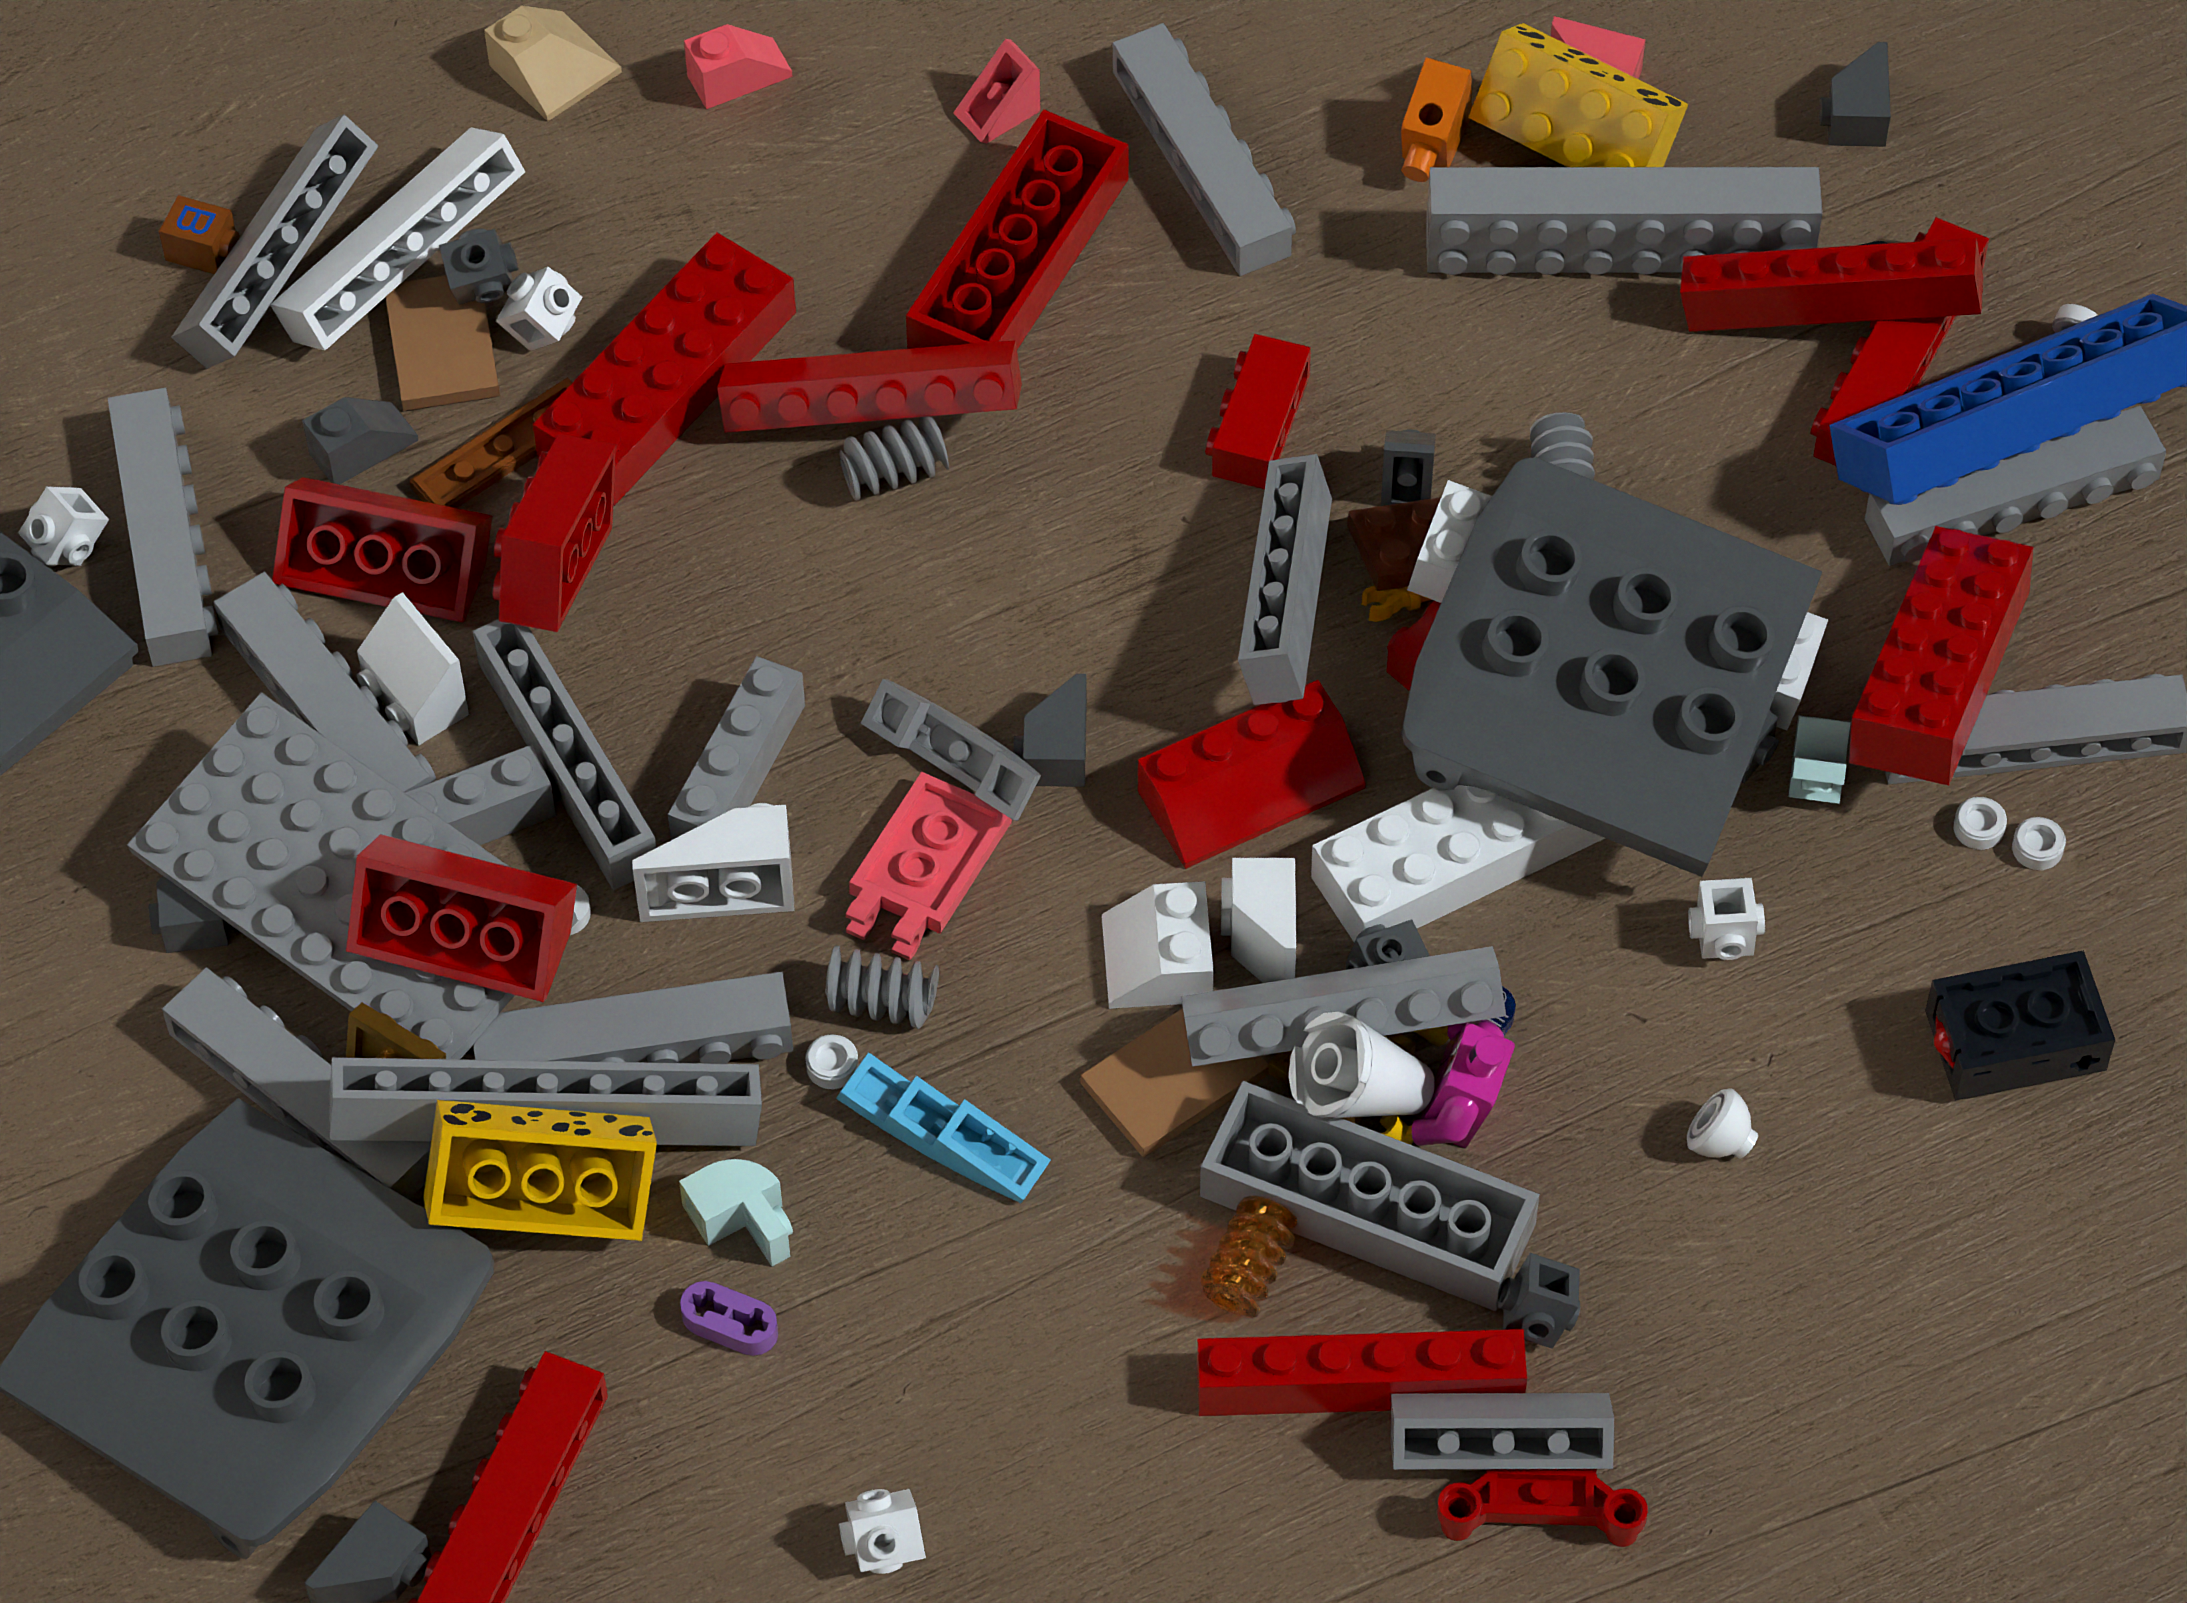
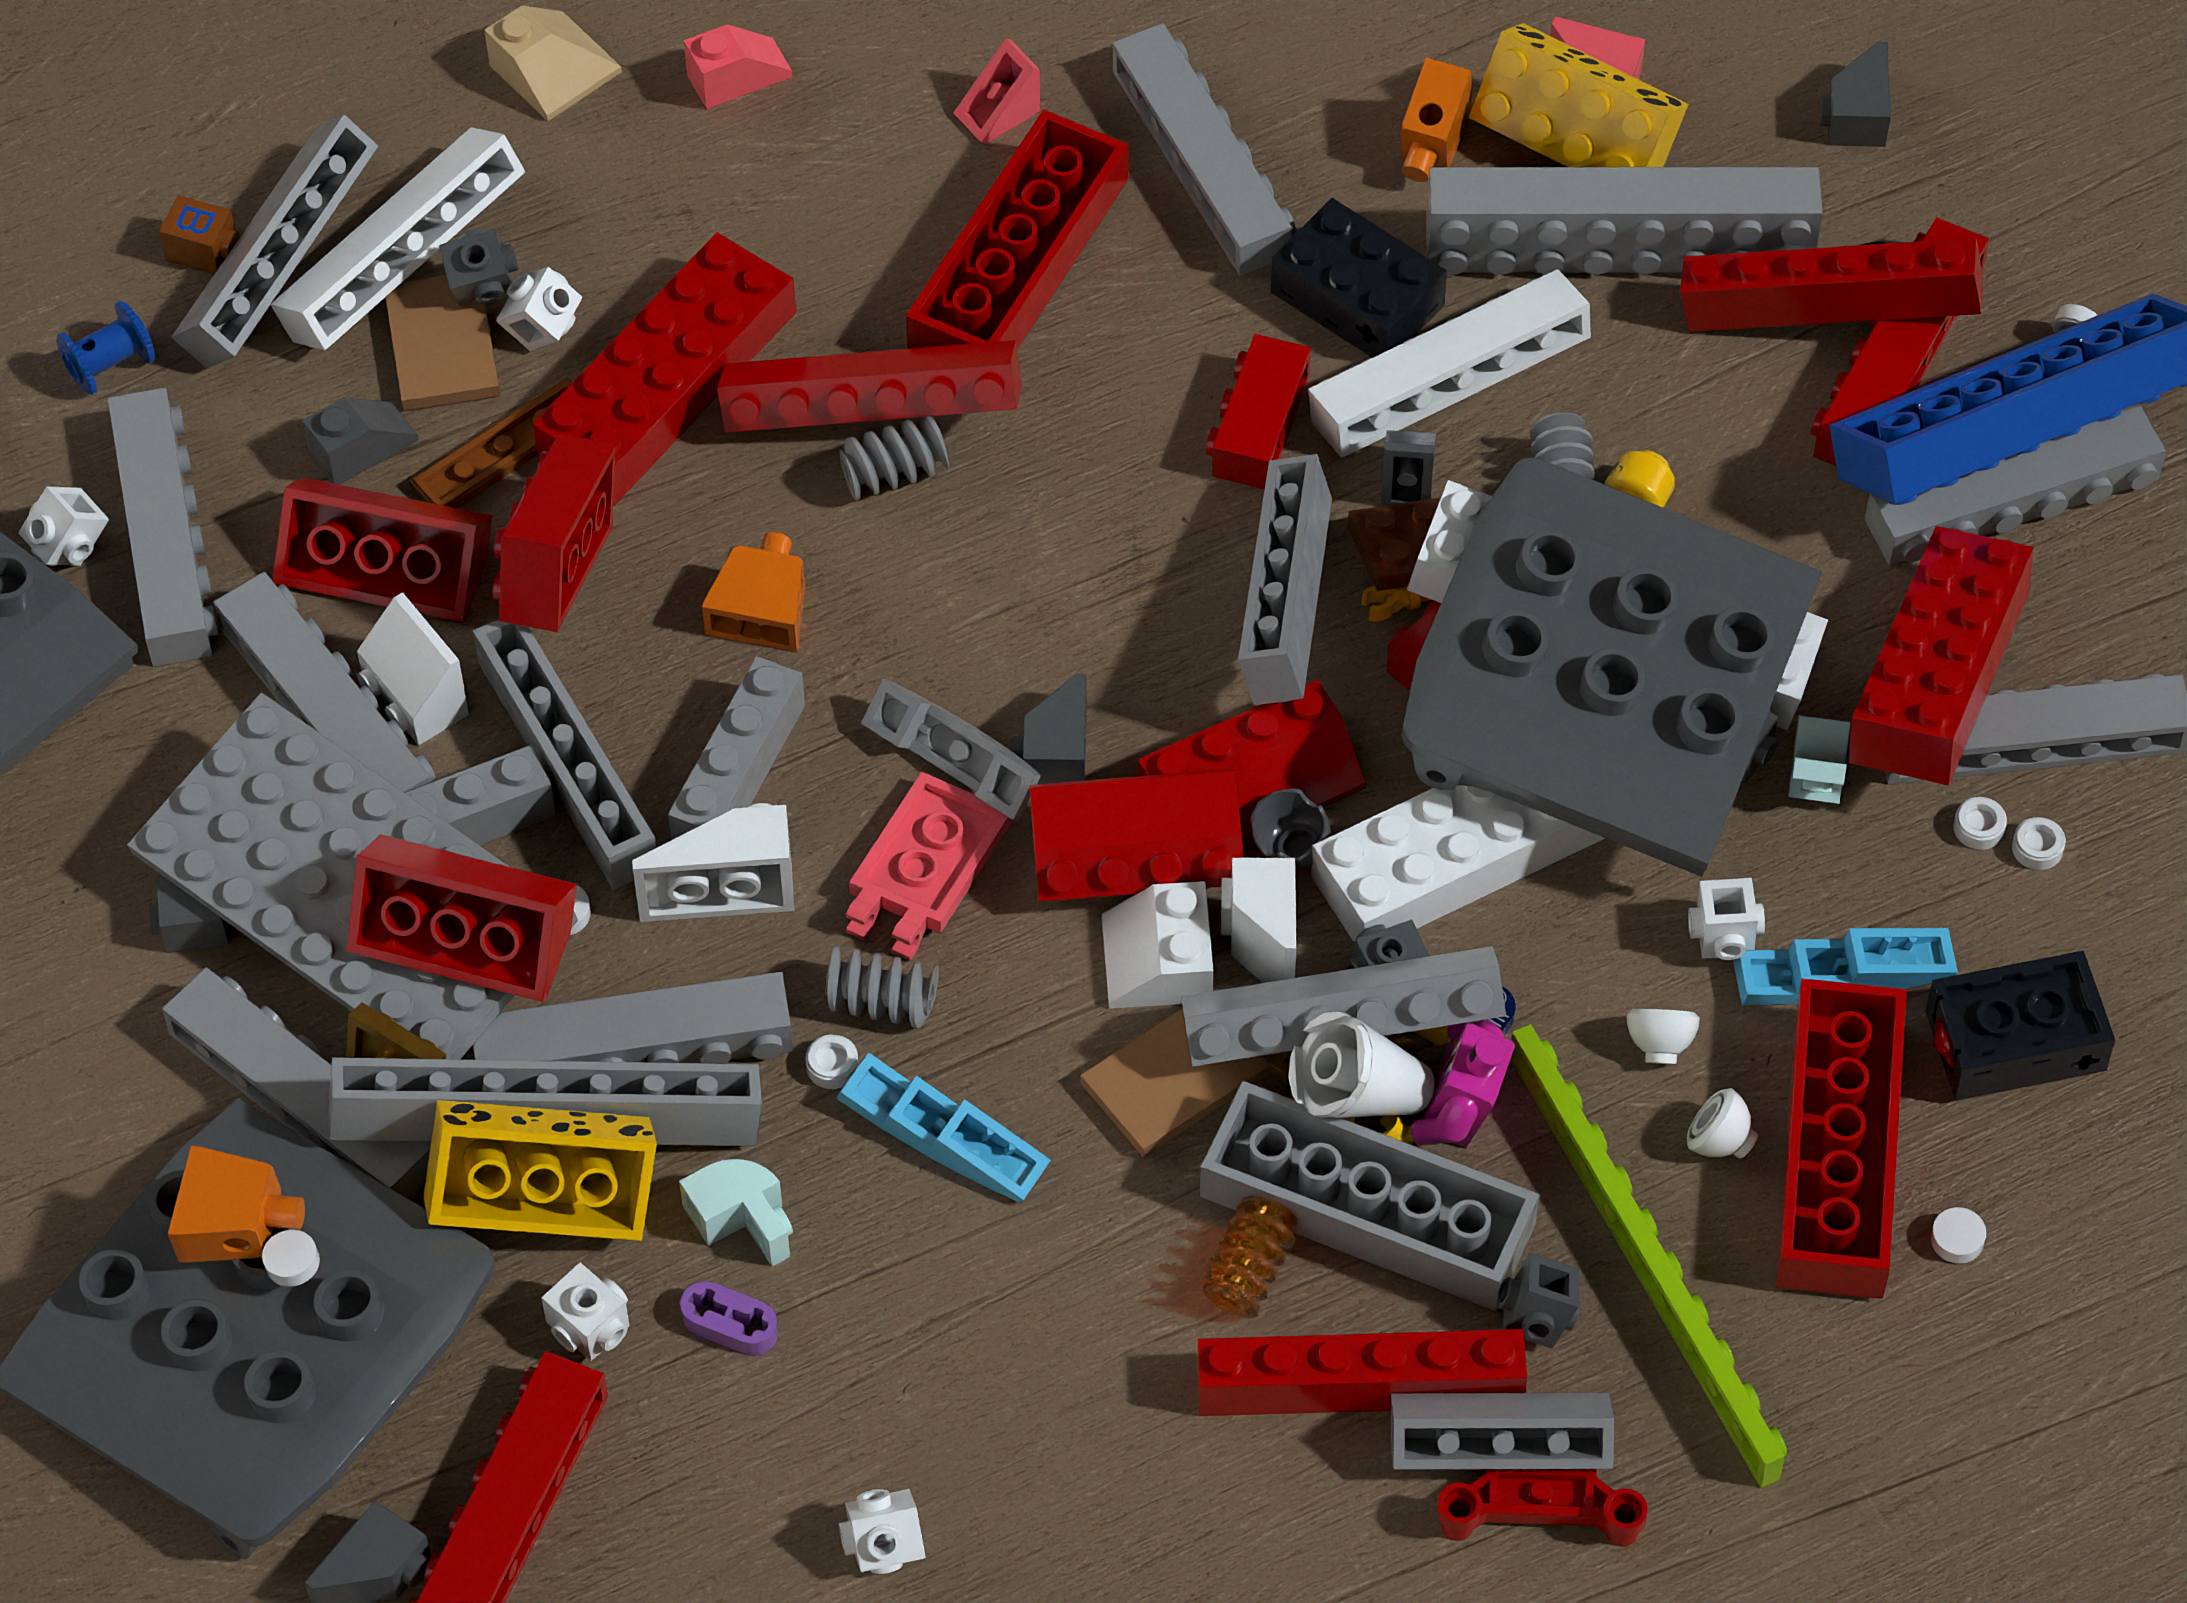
none -> blue hose [56,301,155,395]
none -> orange torso [167,1146,305,1263]
none -> white tile [262,1230,320,1286]
none -> white brick [541,1262,630,1361]
none -> orange torso [702,532,805,652]
none -> red slope [1029,768,1243,902]
none -> dark grey hair [1249,788,1332,871]
none -> black piece [1271,198,1447,358]
none -> white brick [1308,269,1591,458]
none -> lime plate [1511,1024,1787,1488]
none -> yellow head [1604,450,1675,508]
none -> white brick [1626,1009,1700,1064]
none -> medium azure slope [1733,928,1958,1006]
none -> red brick [1776,978,1907,1299]
none -> white tile [1931,1207,1986,1263]

